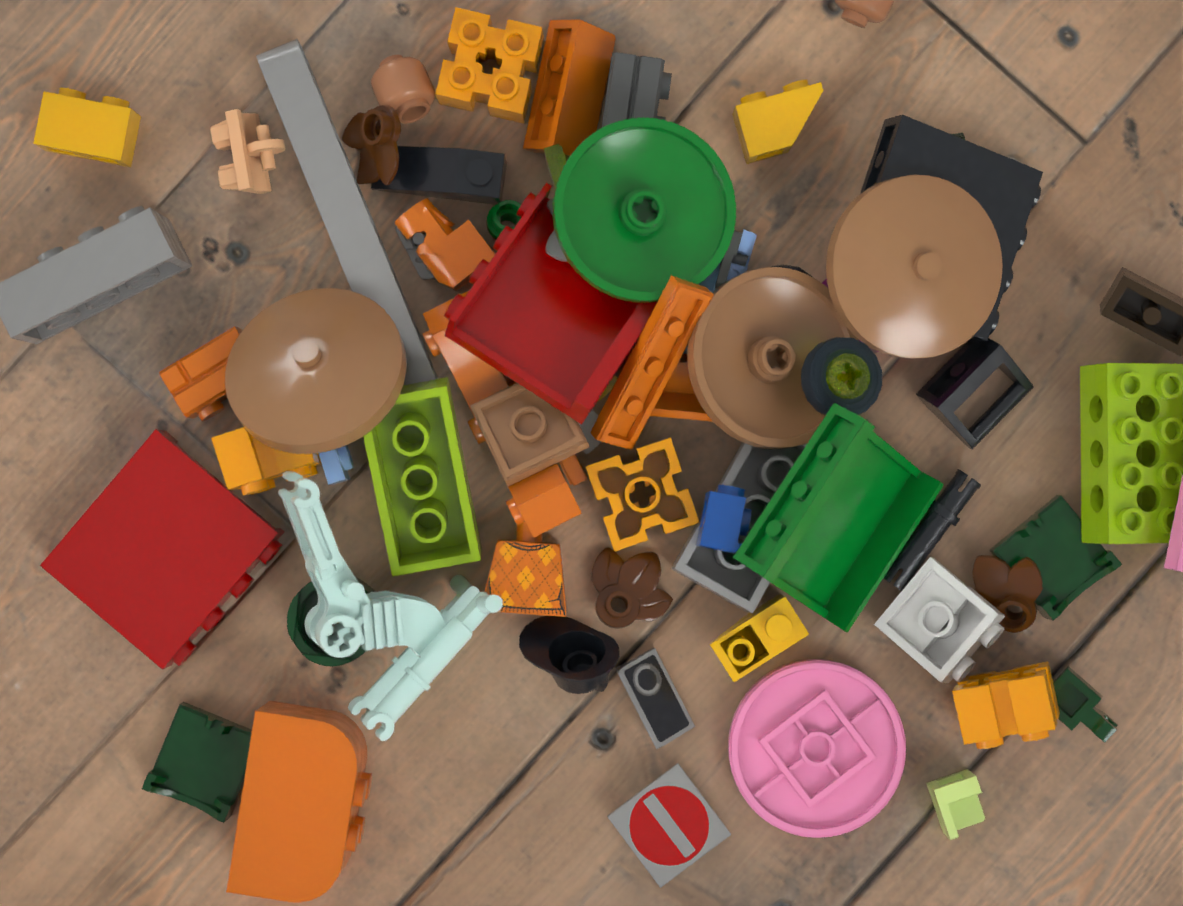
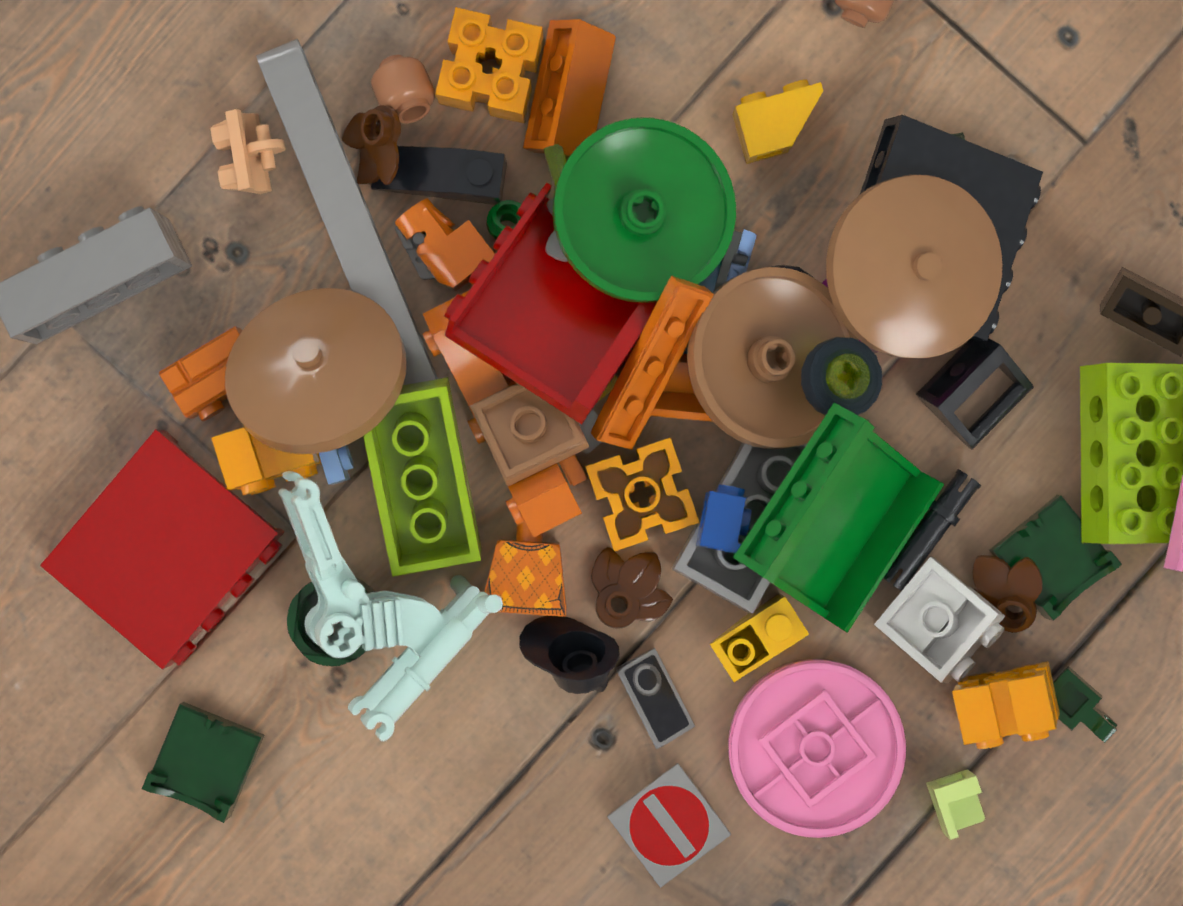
yellow brick [33,88,141,168] -> none
orange brick [226,701,372,903] -> none
dark grey brick [602,52,672,128] -> none

